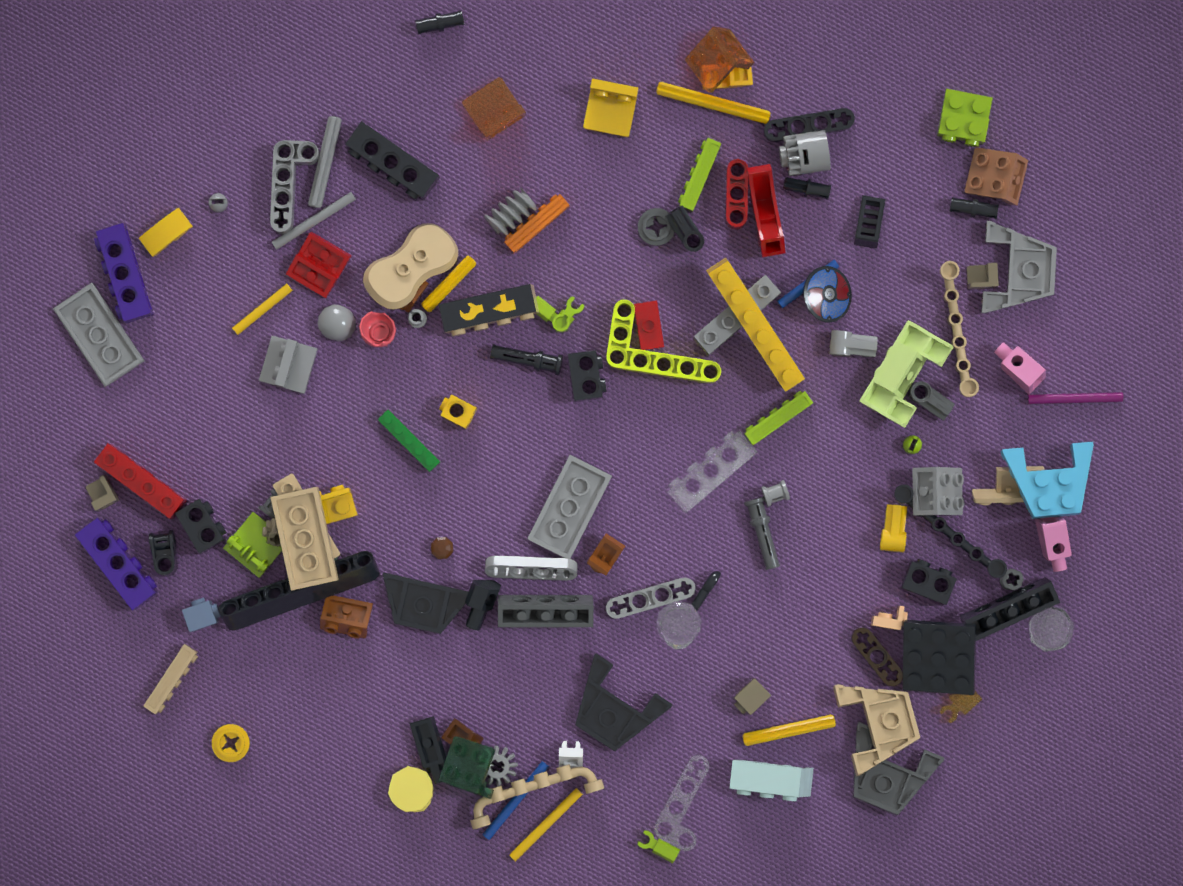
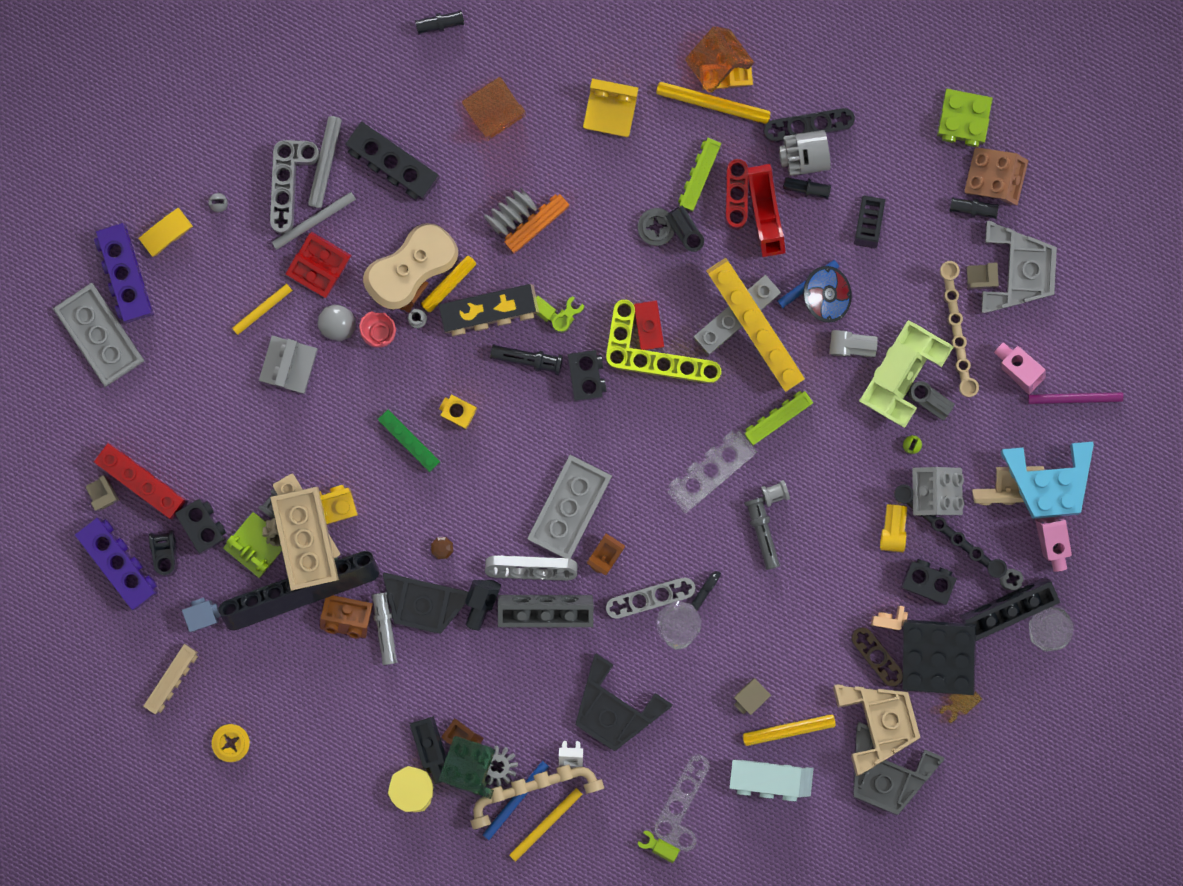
none -> light grey pin [372,592,398,665]

